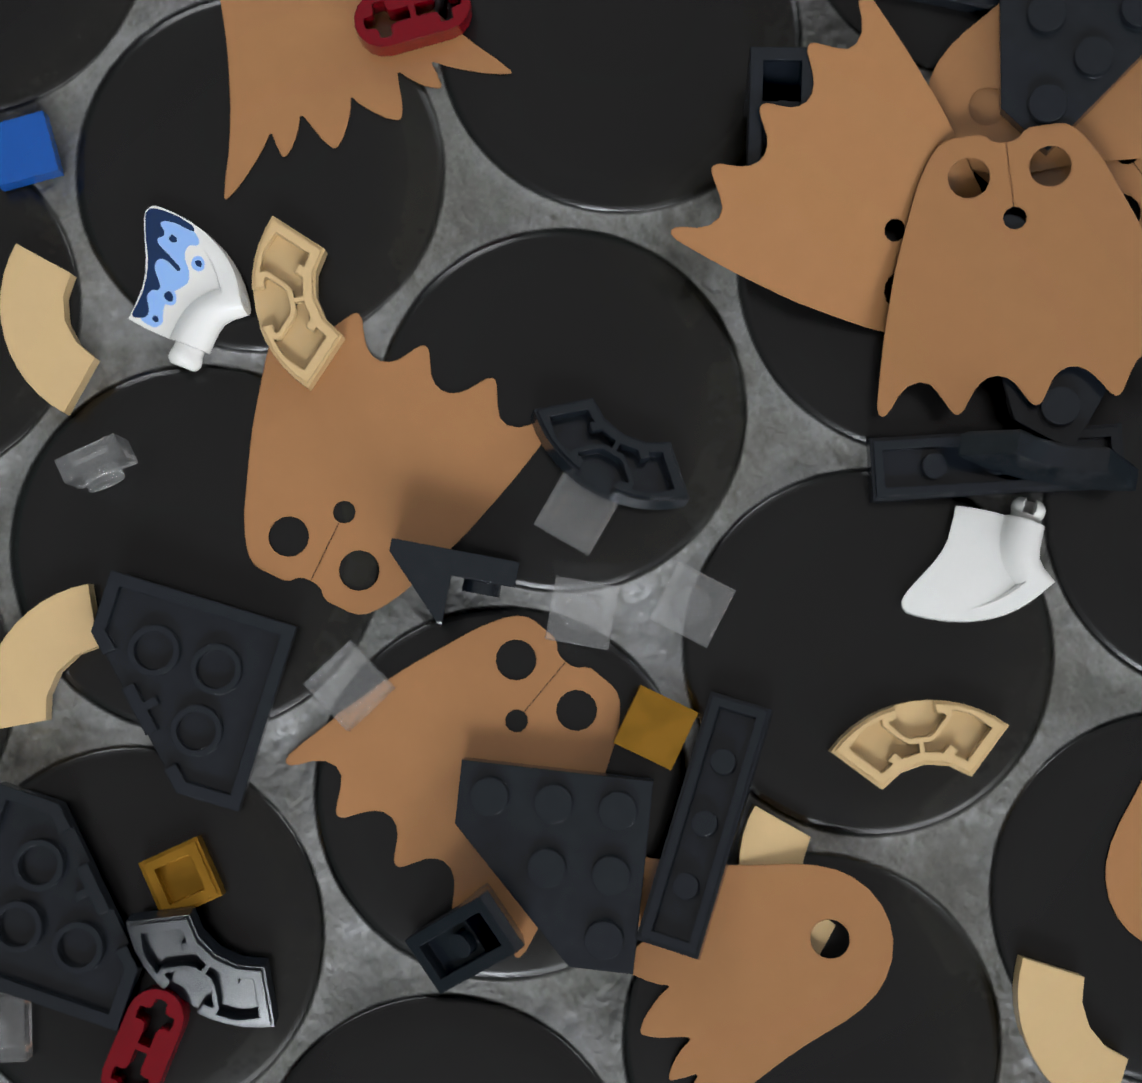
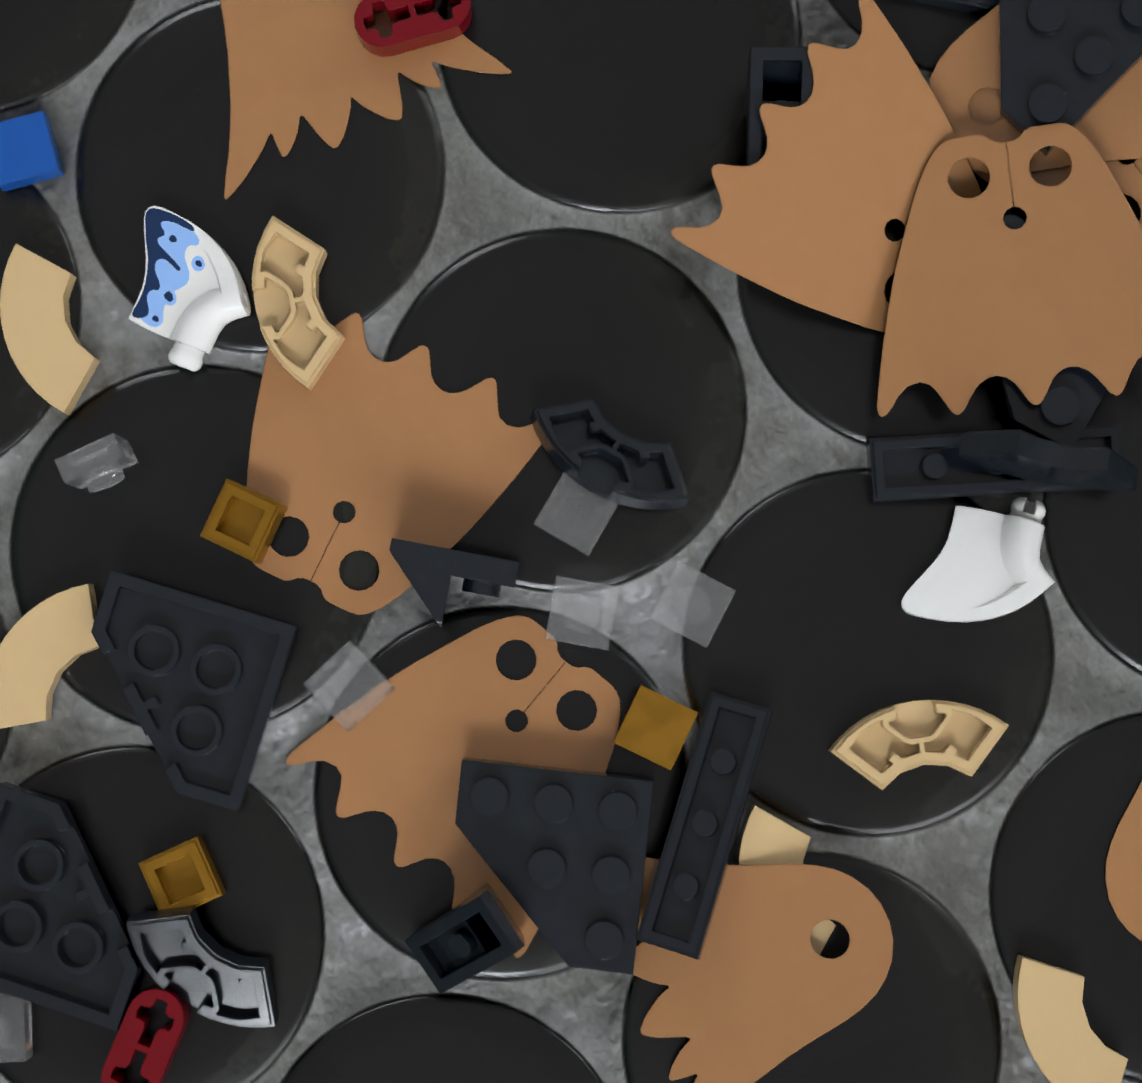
none -> pearl gold tile [200,479,288,564]

